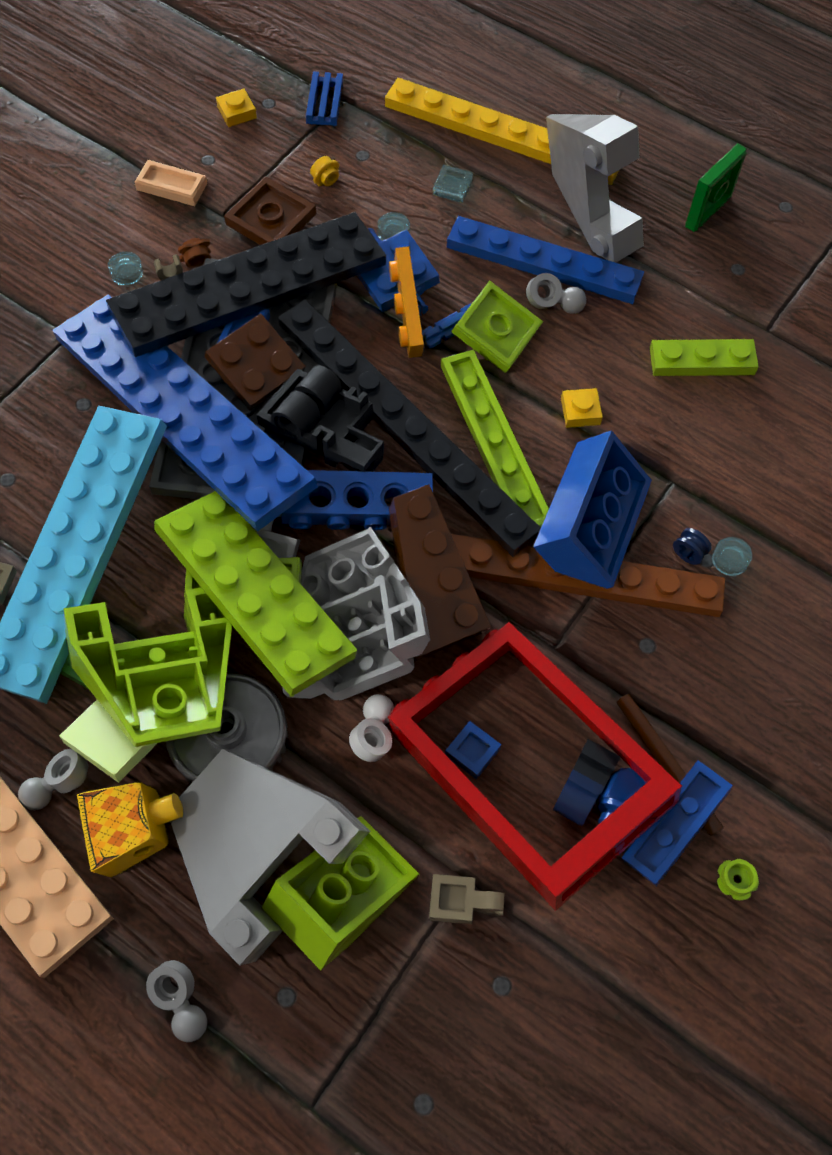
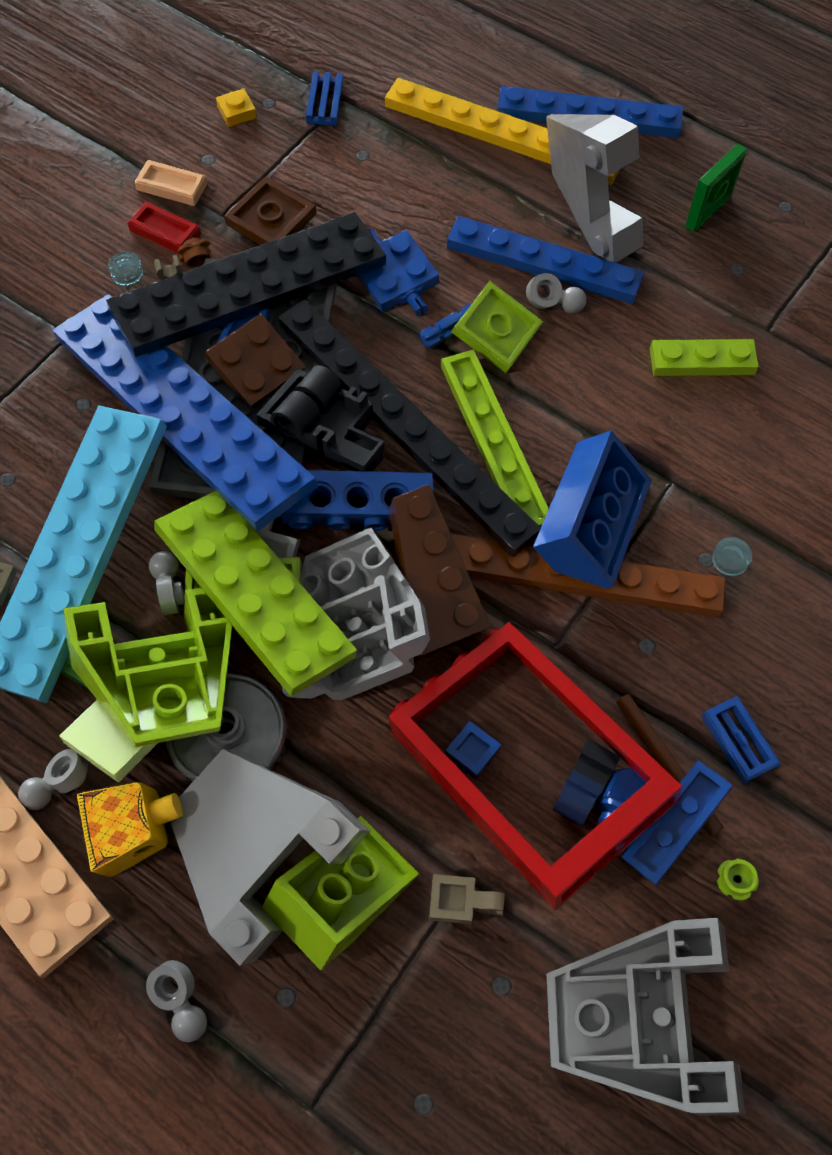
yellow plate [310,156,340,187] -> none
white plate [349,694,394,762] -> none
clear light blue tile [377,212,410,241] -> none
light orange plate [389,246,424,358] -> none
clear light blue tile [433,164,473,203] -> none
yellow plate [561,388,603,428] -> none
dark blue bush [673,528,712,565] -> none
none -> red tile [127,201,201,254]
none -> light grey plate [149,551,185,616]
none -> blue plate [497,86,683,138]
none -> light grey wedge [546,918,745,1115]
none -> blue tile [701,696,781,785]

